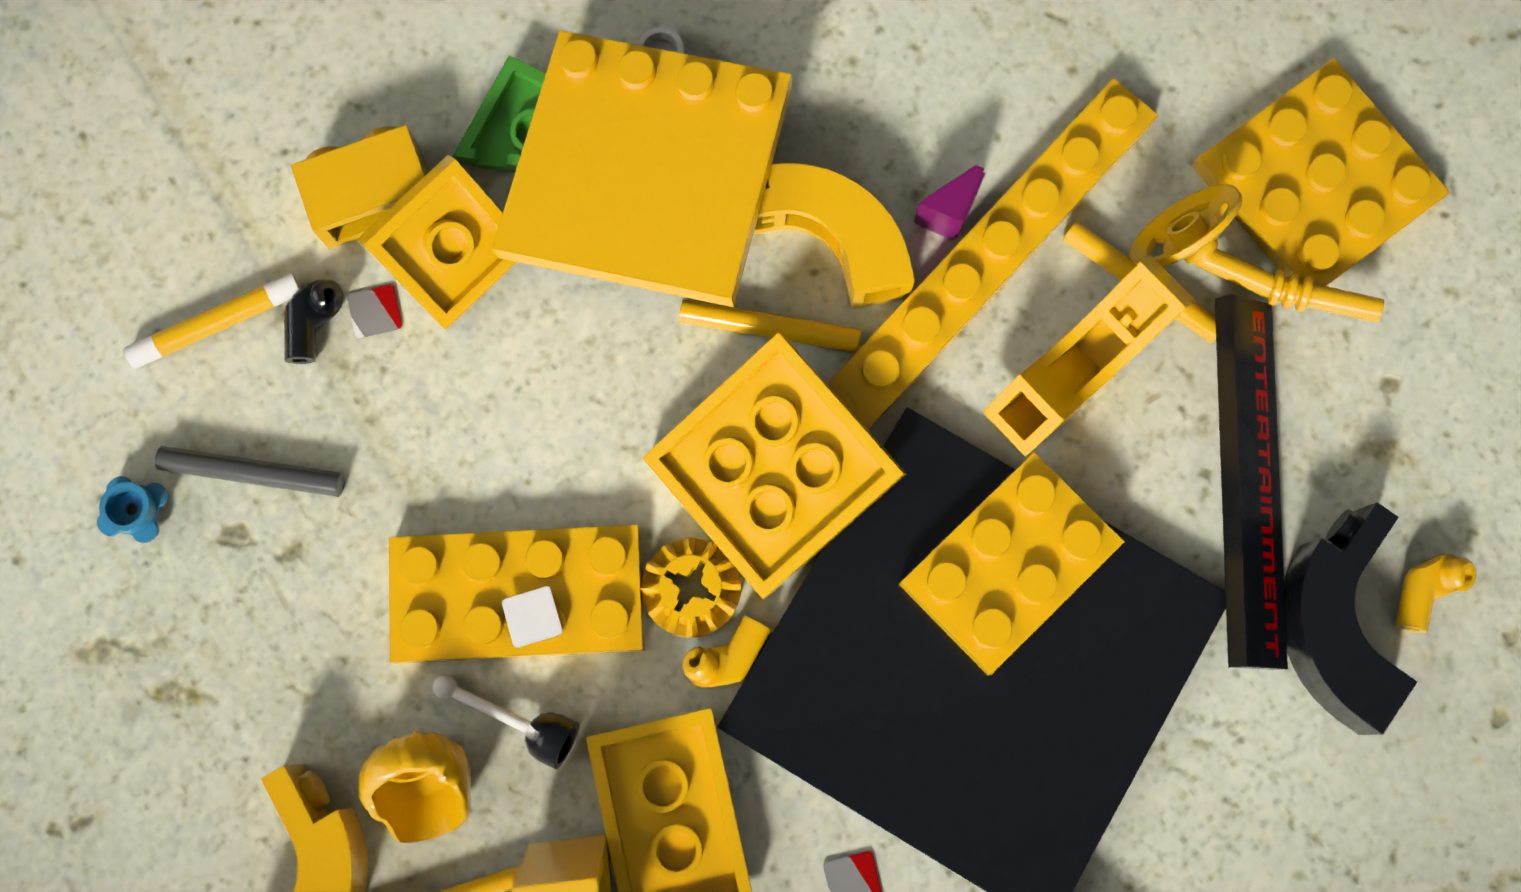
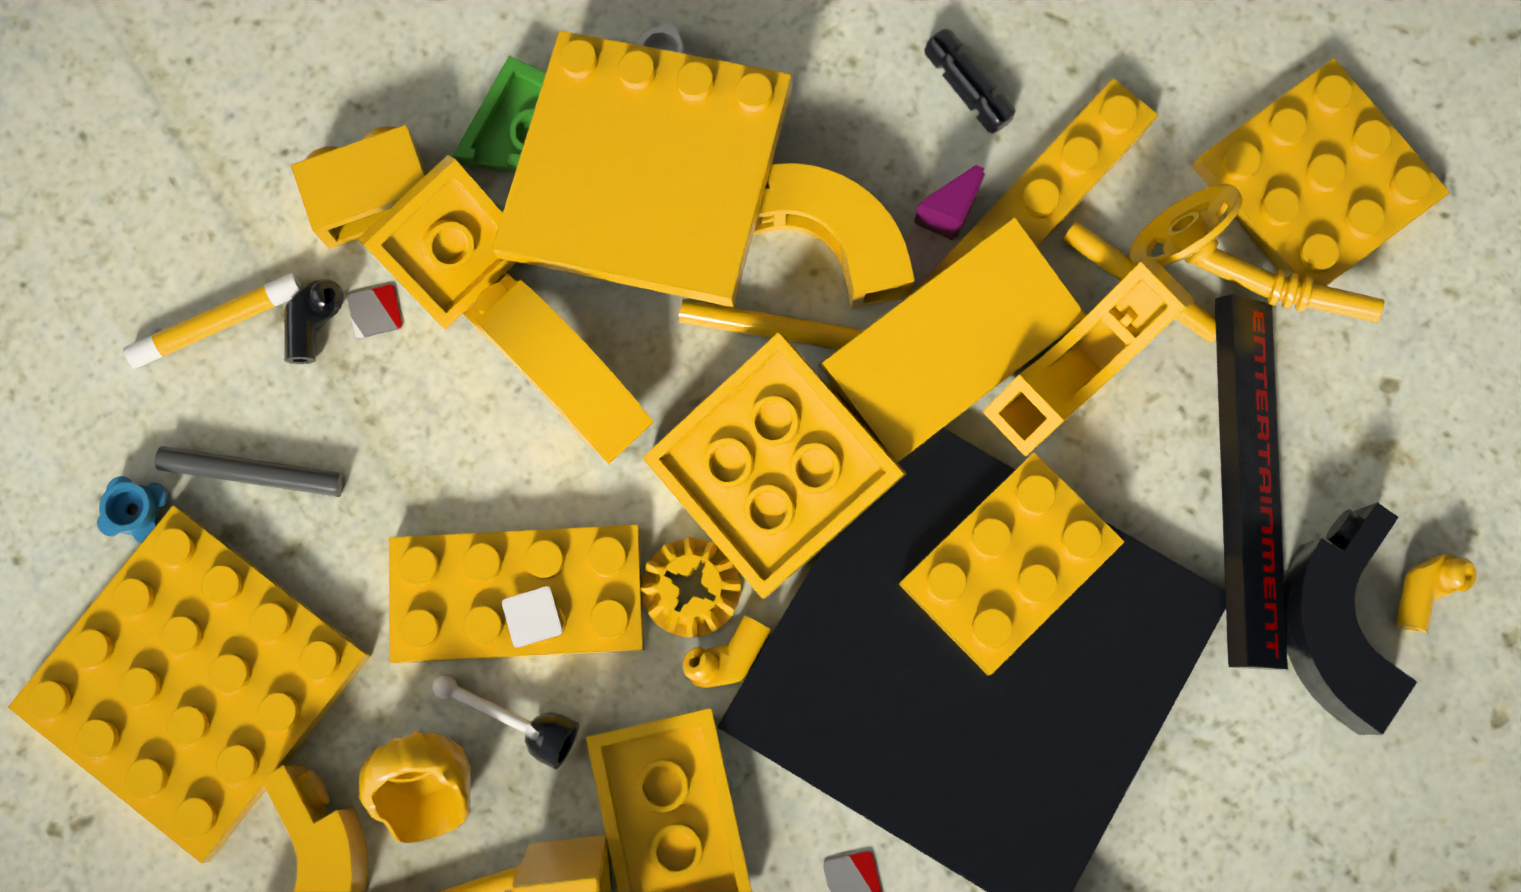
none -> yellow plate [7,505,371,864]
none -> yellow arch [463,274,654,464]
none -> yellow tile [818,217,1086,463]
none -> black axle [924,29,1016,133]

